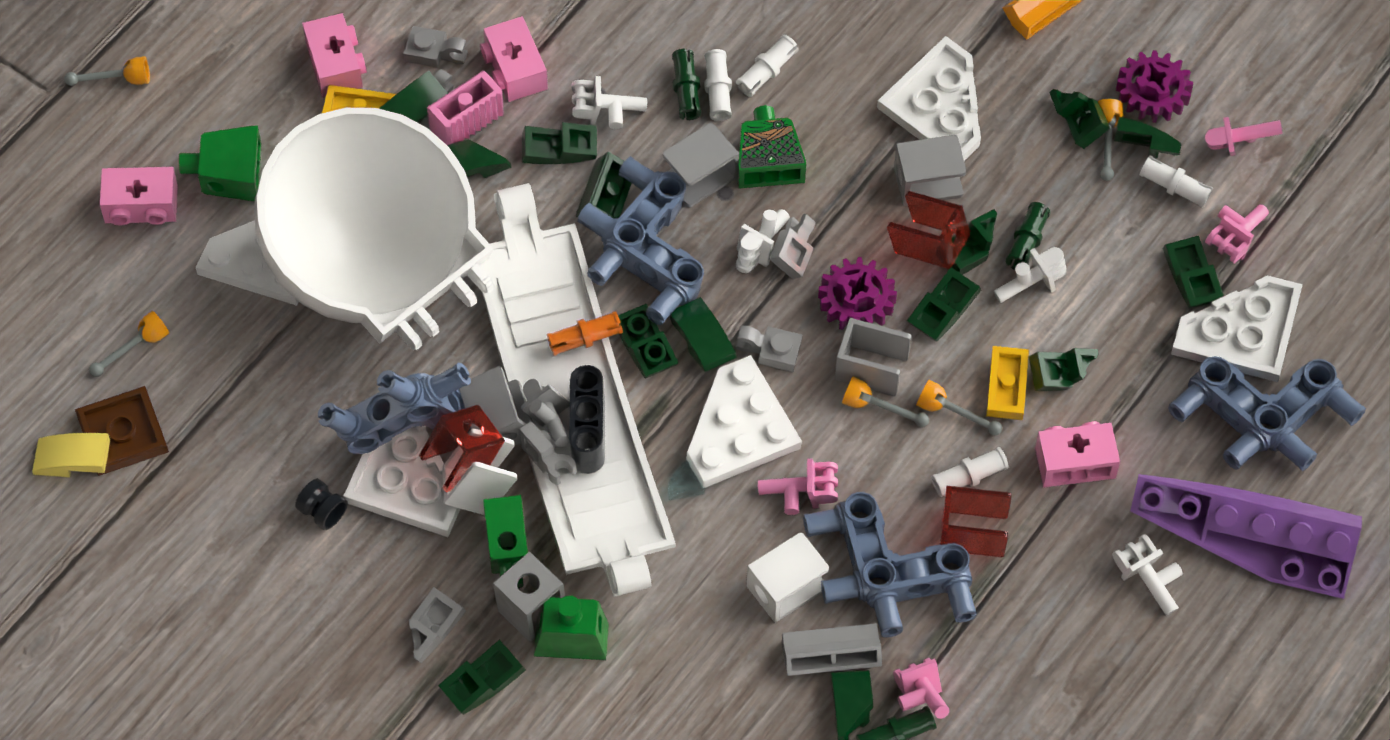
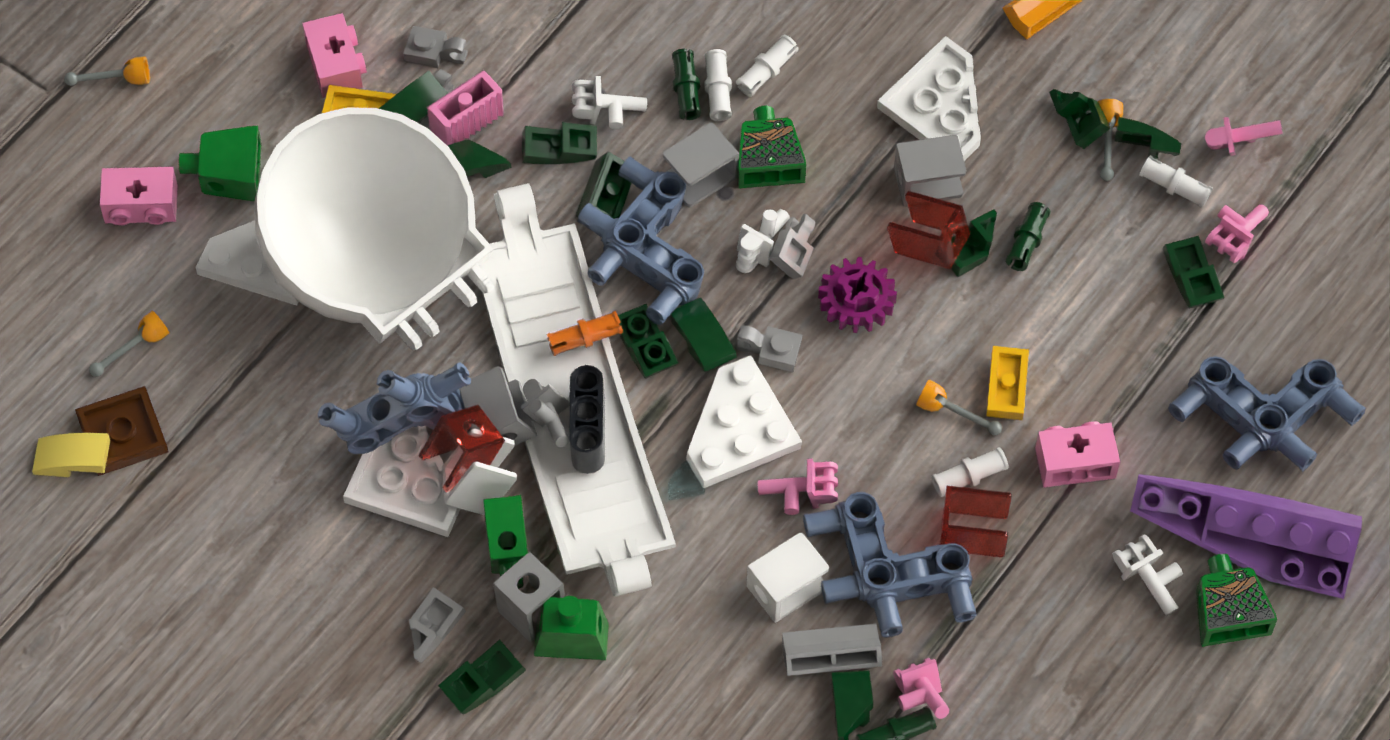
black wheel [295,478,348,530] -> none
bright pink brick [480,16,548,102] -> none
light grey plate [519,421,577,485] -> none
light grey piece [835,318,911,396] -> none
hinge [842,376,929,427] -> none
dark green slope [907,267,981,342] -> none
white arm [994,247,1067,303] -> none
dark green slope [1028,348,1099,391] -> none
magenta gear [1116,50,1193,123] -> none
white plate [1171,275,1303,382] -> none
none -> torso [1196,554,1277,647]

